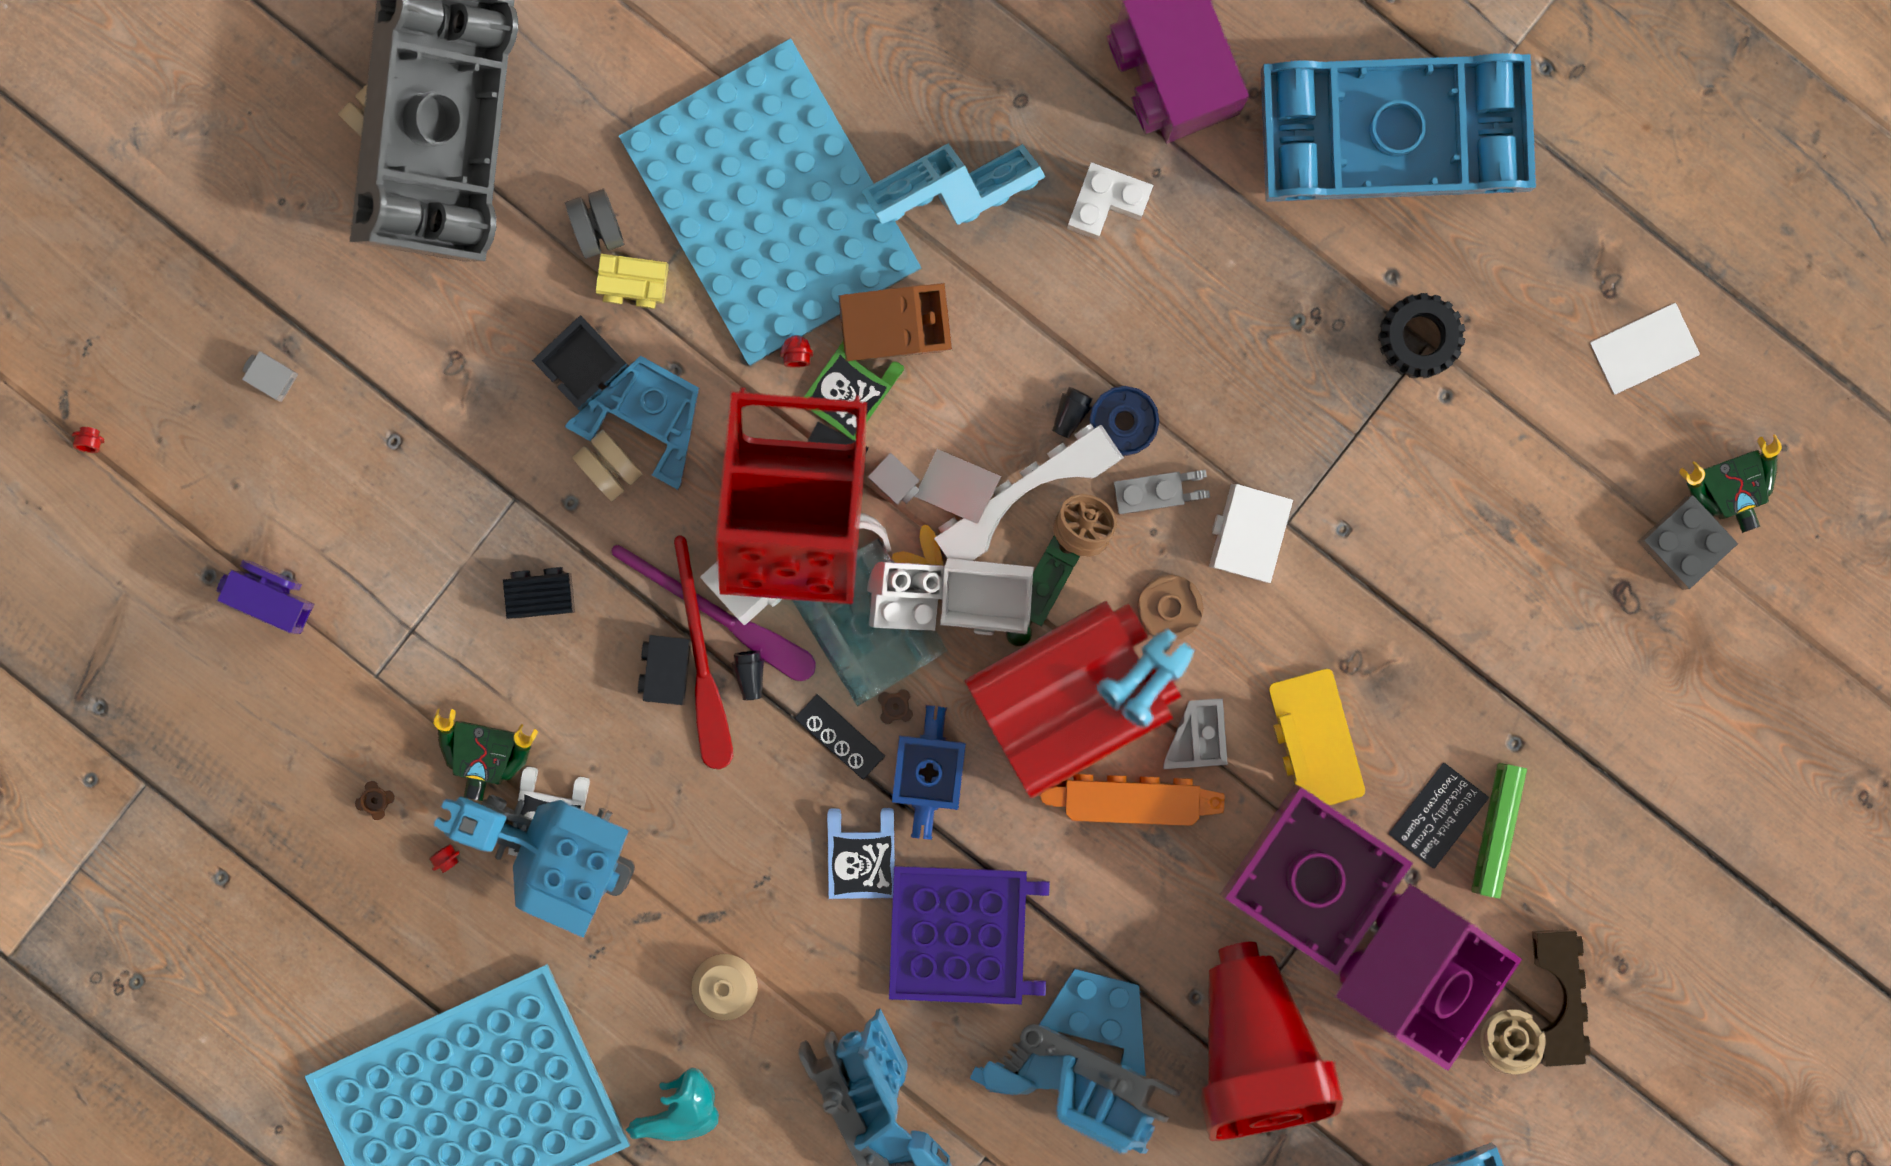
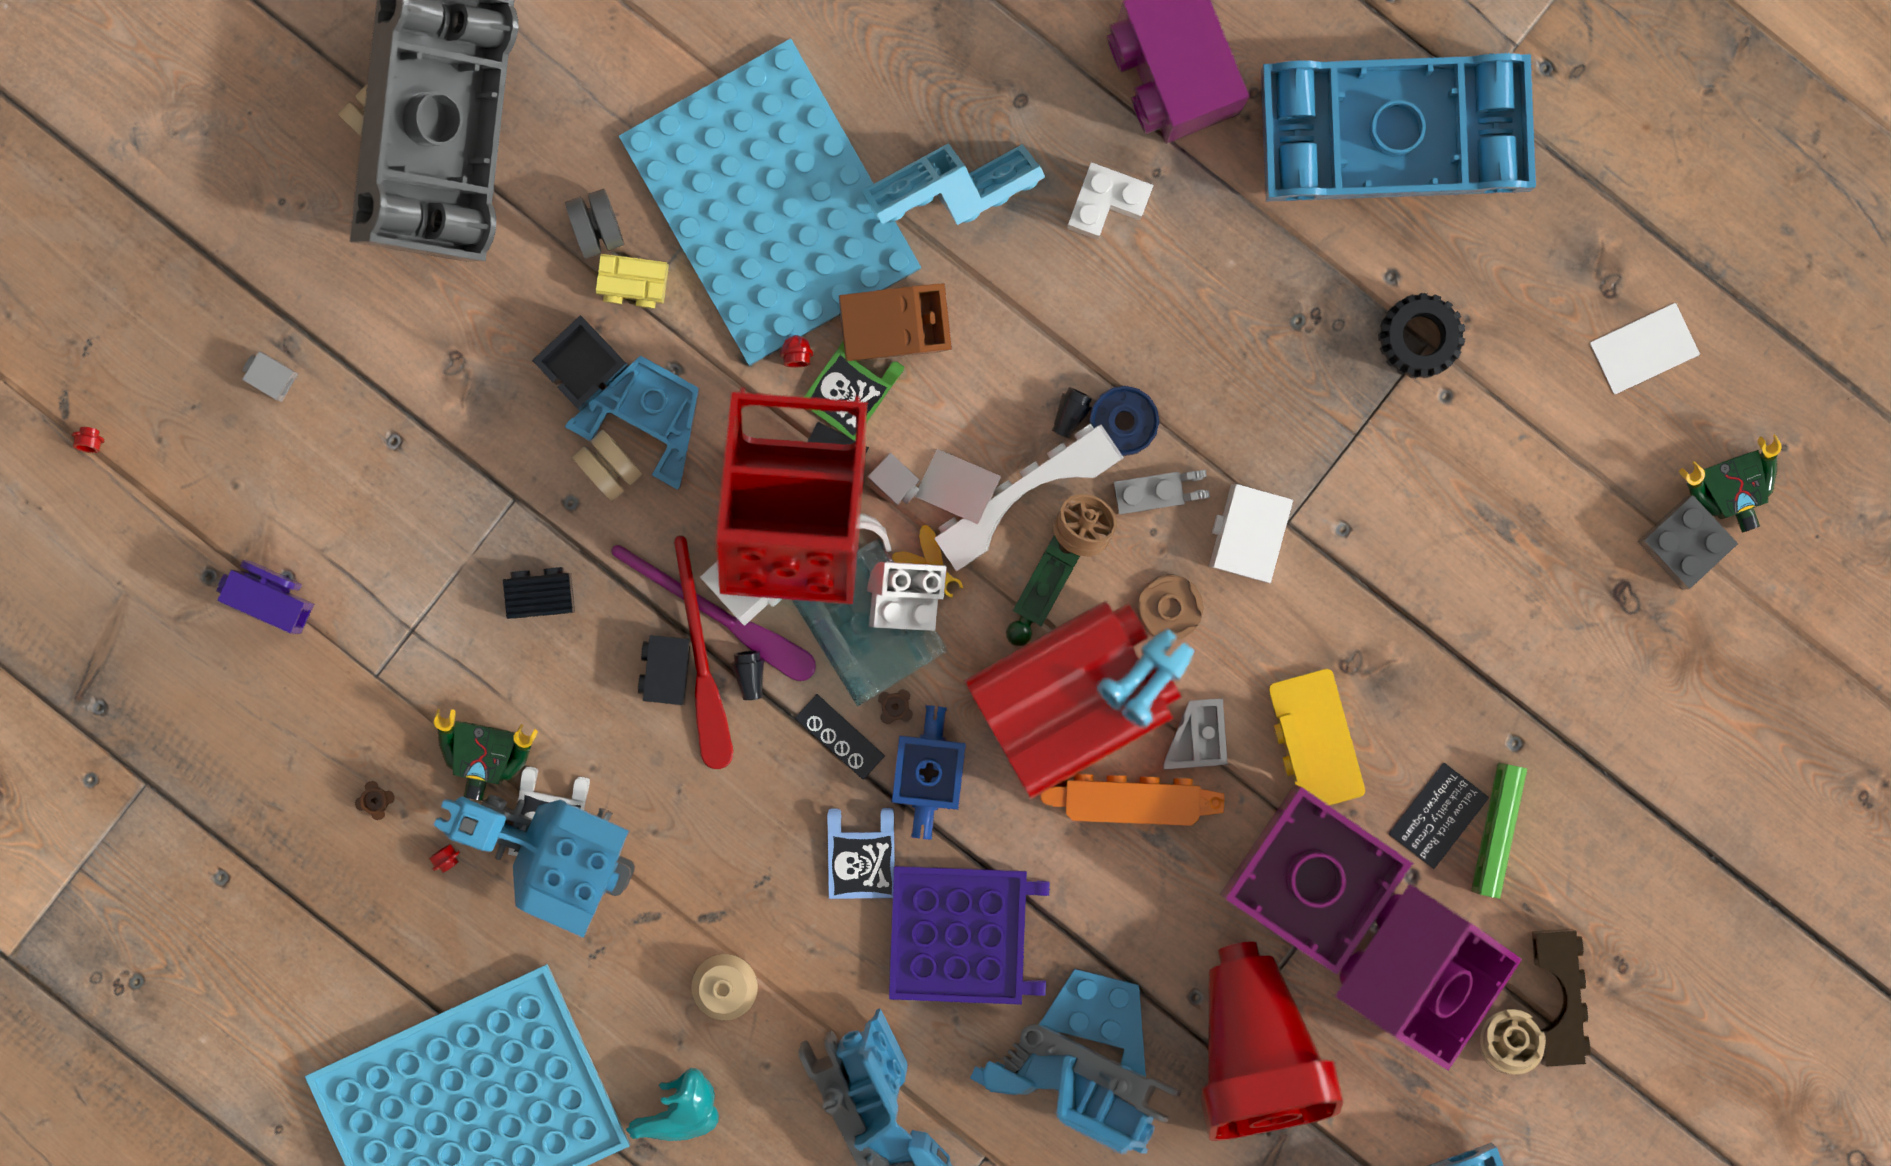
white container [941,558,1033,635] -> none

